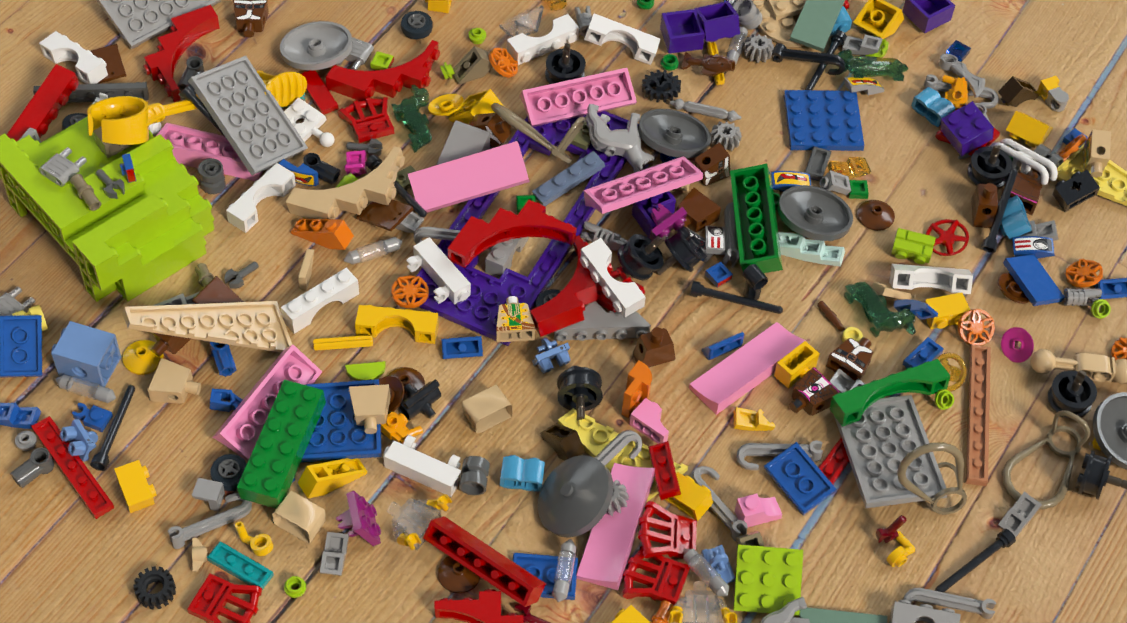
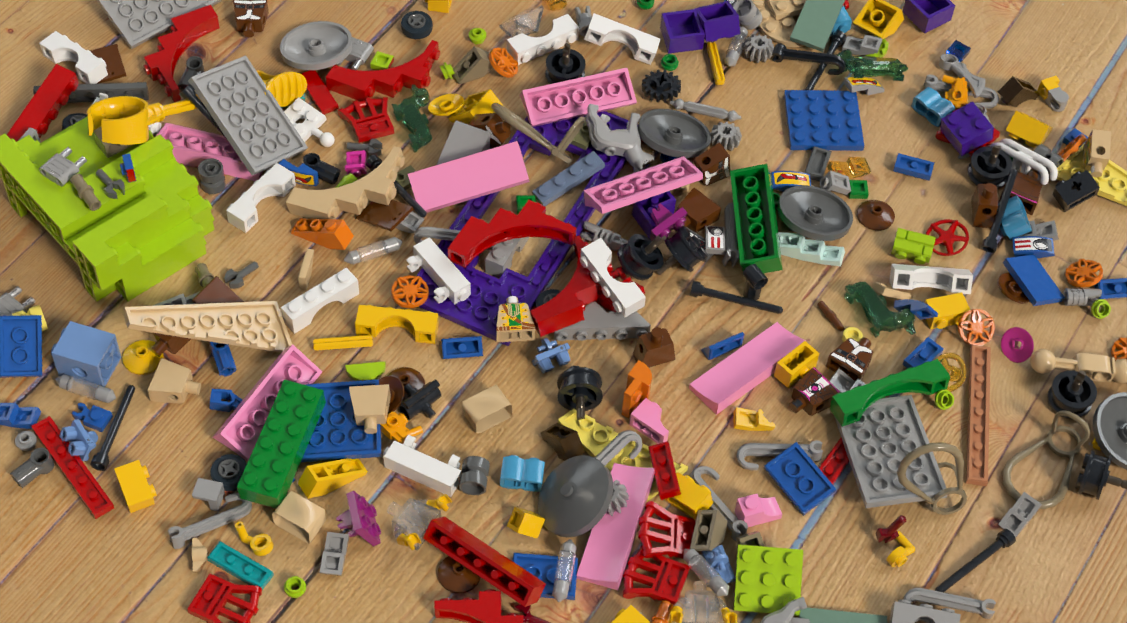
black tyre [133,566,176,610] -> none
reddish brown animal [681,52,735,76] -> none
blue plate [705,262,733,288] -> none
none -> yellow panel [507,506,545,538]
none -> dark tan slope [690,510,728,551]
none -> blue plate [893,153,935,181]

